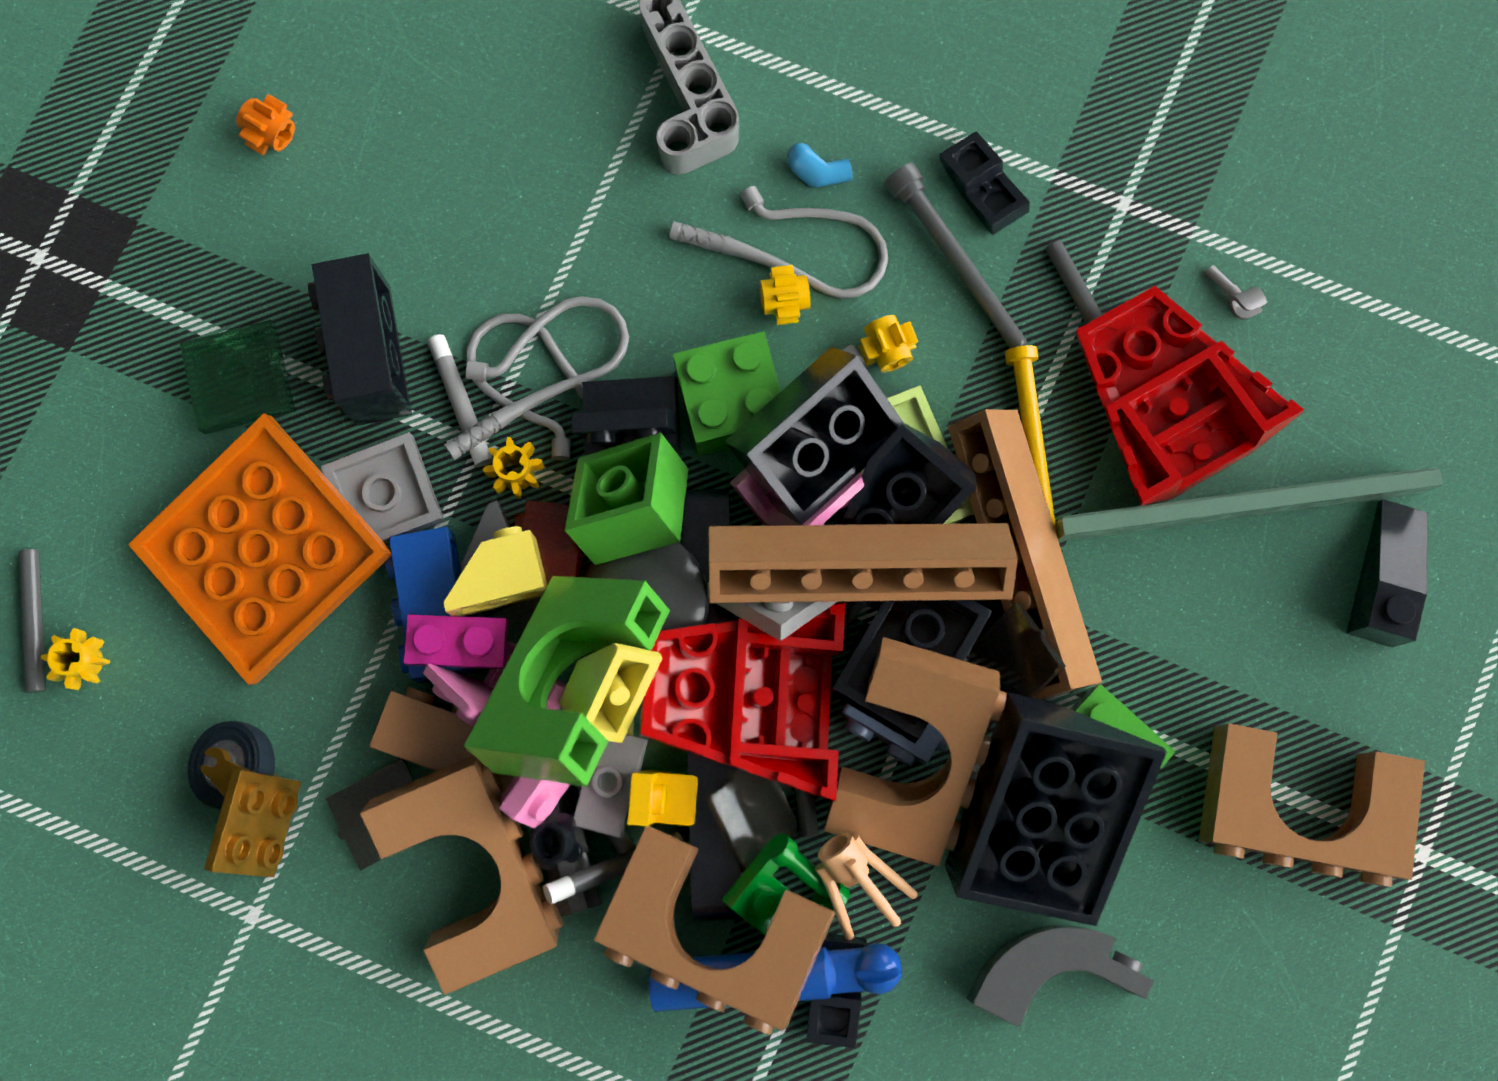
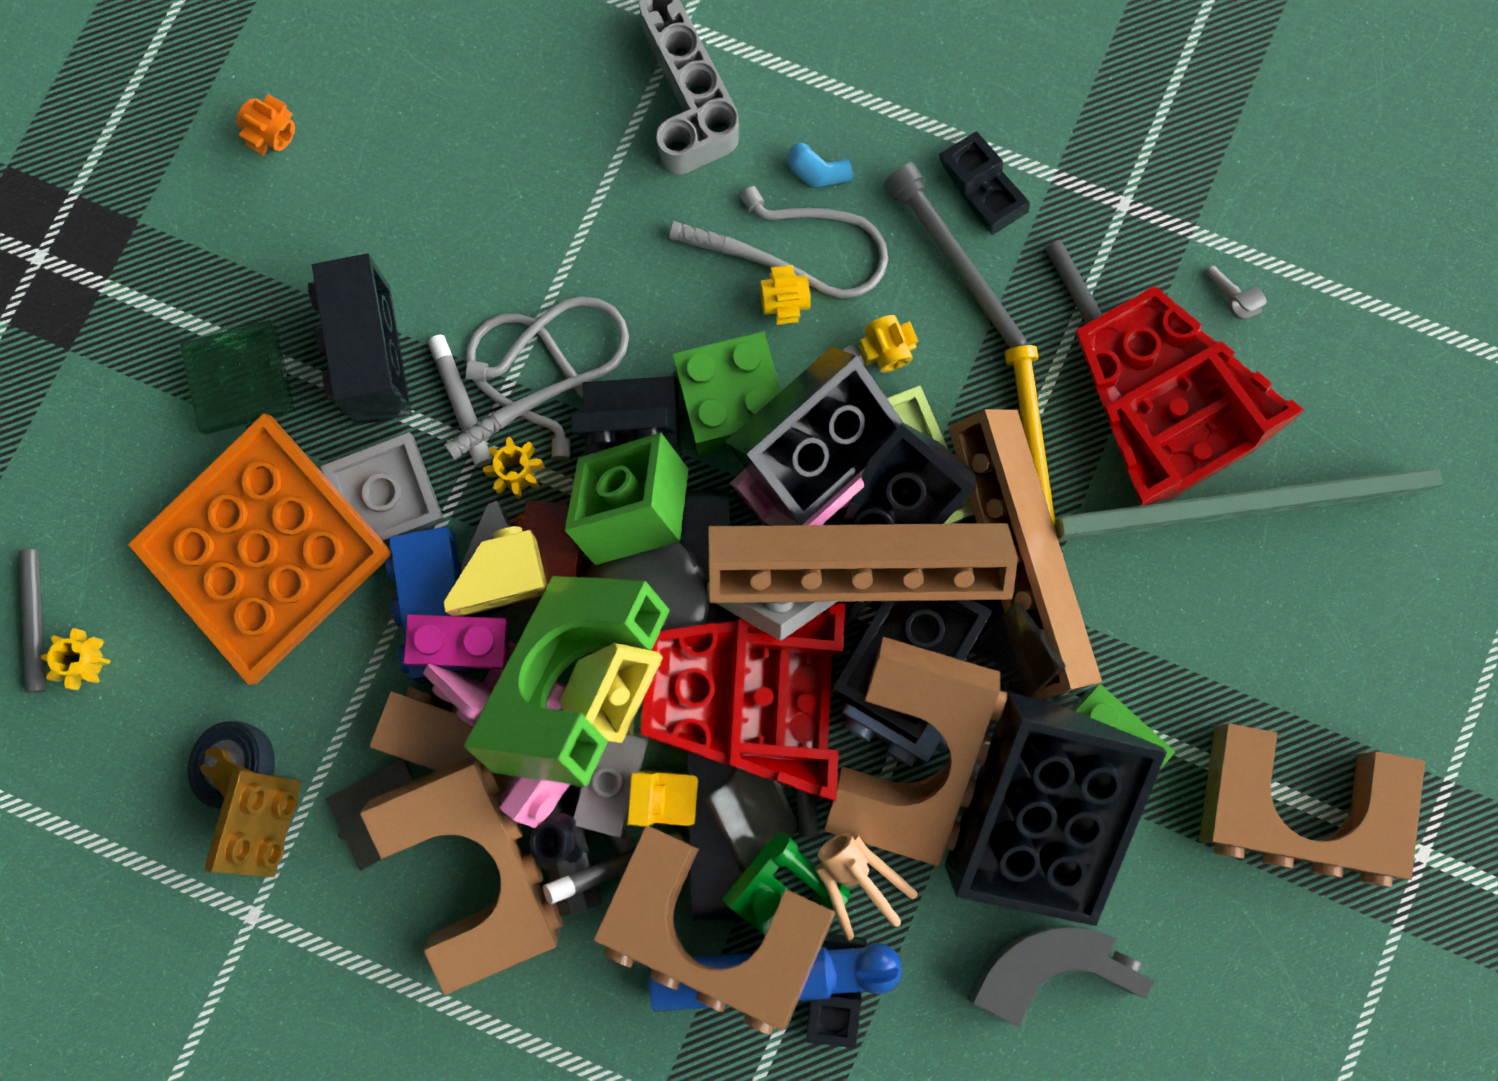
black slope [1346,499,1428,648] -> none

